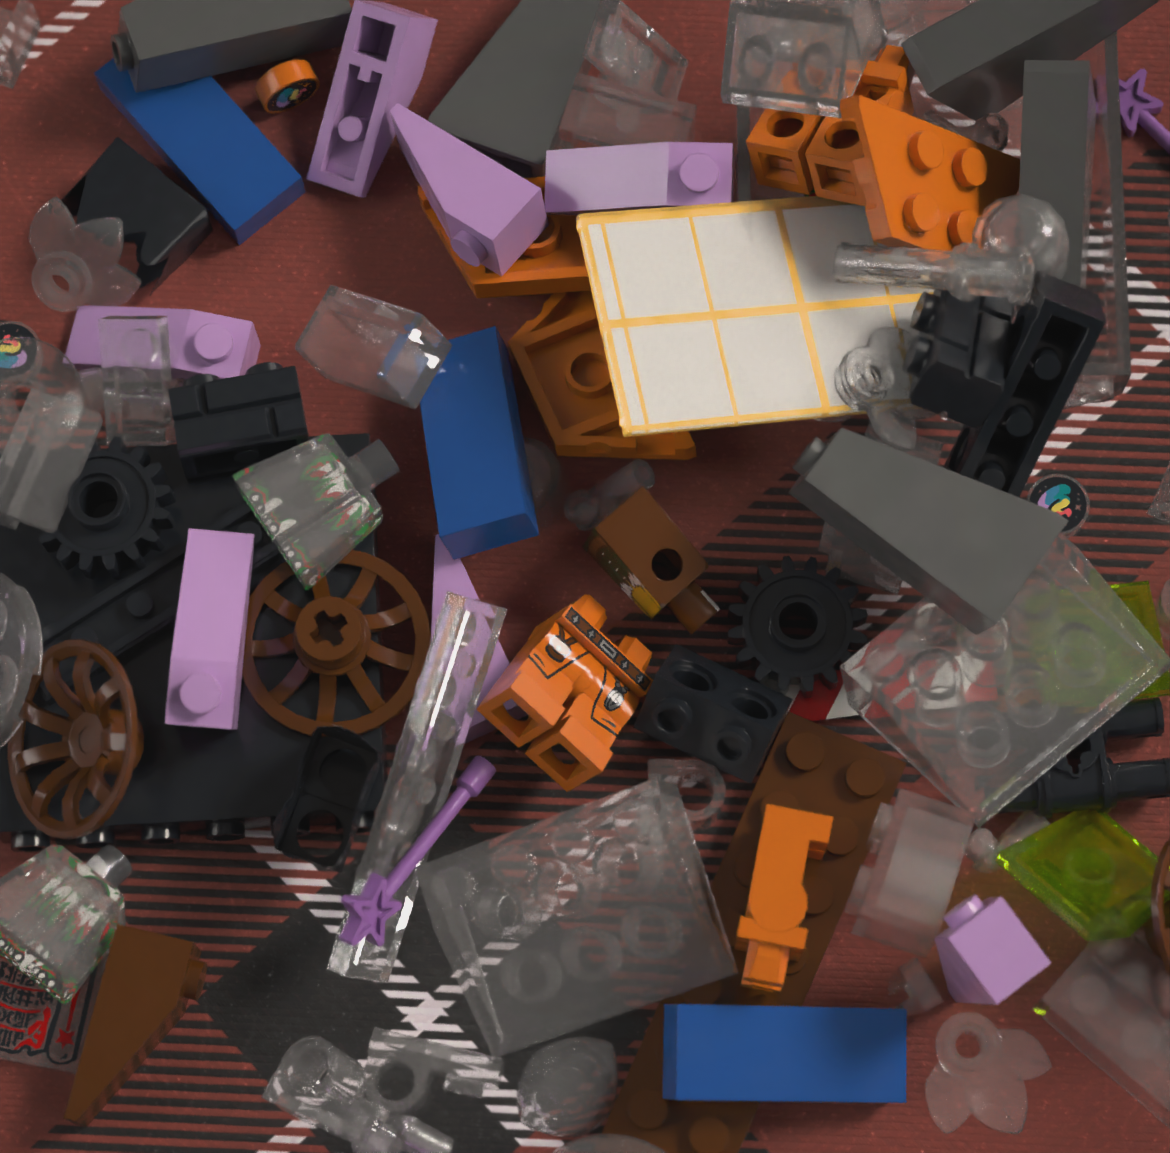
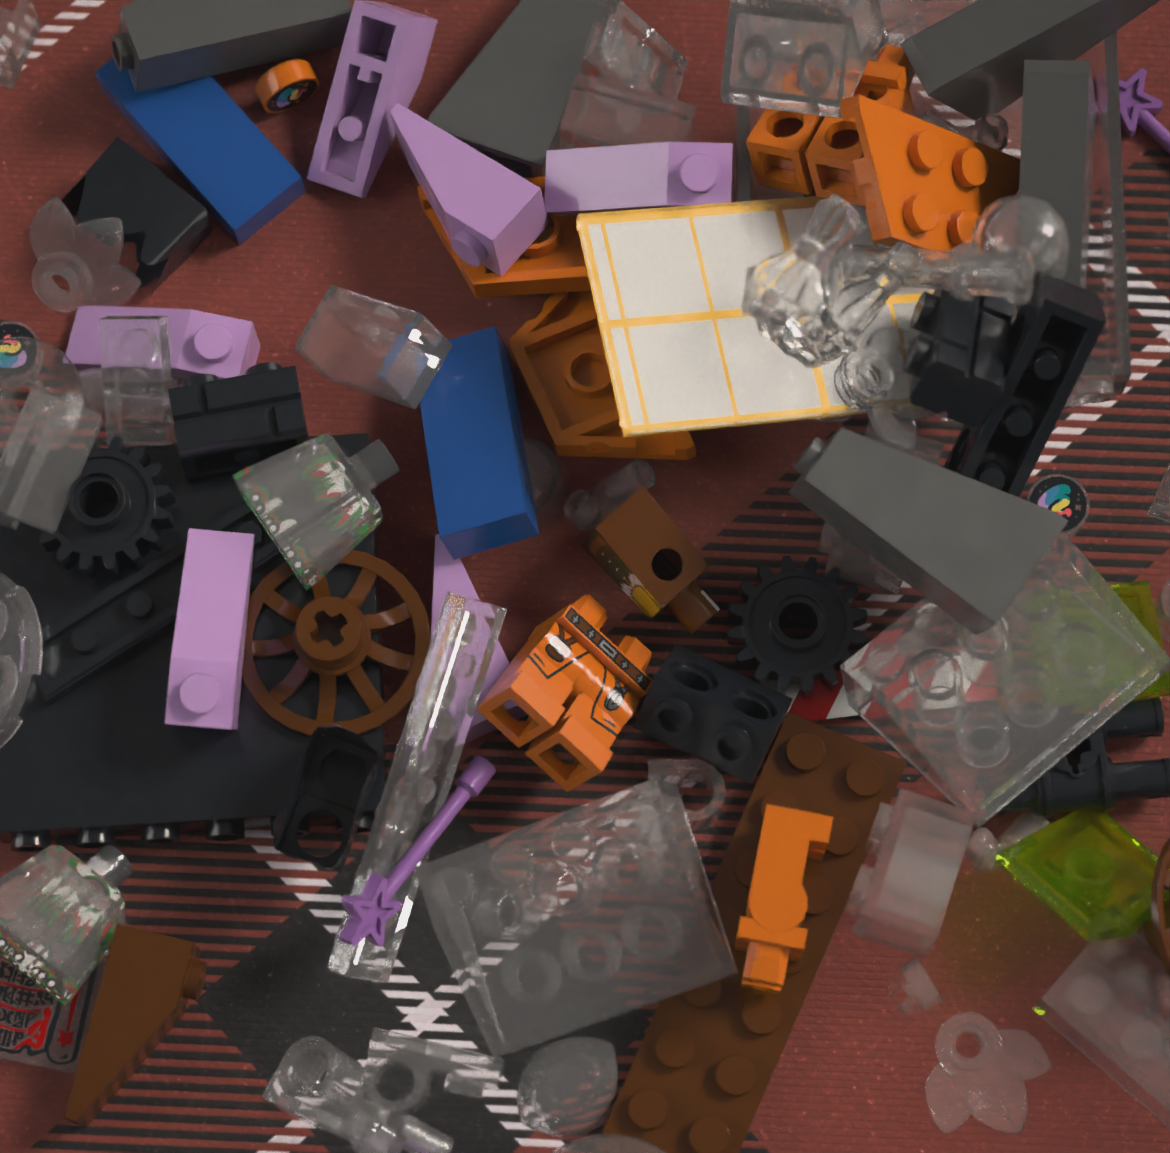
reddish brown wheel [8,639,144,839] -> none
blue piece [663,1004,907,1103] -> none
lavender slope [934,894,1051,1005] -> none
none -> clear piece [741,194,924,369]

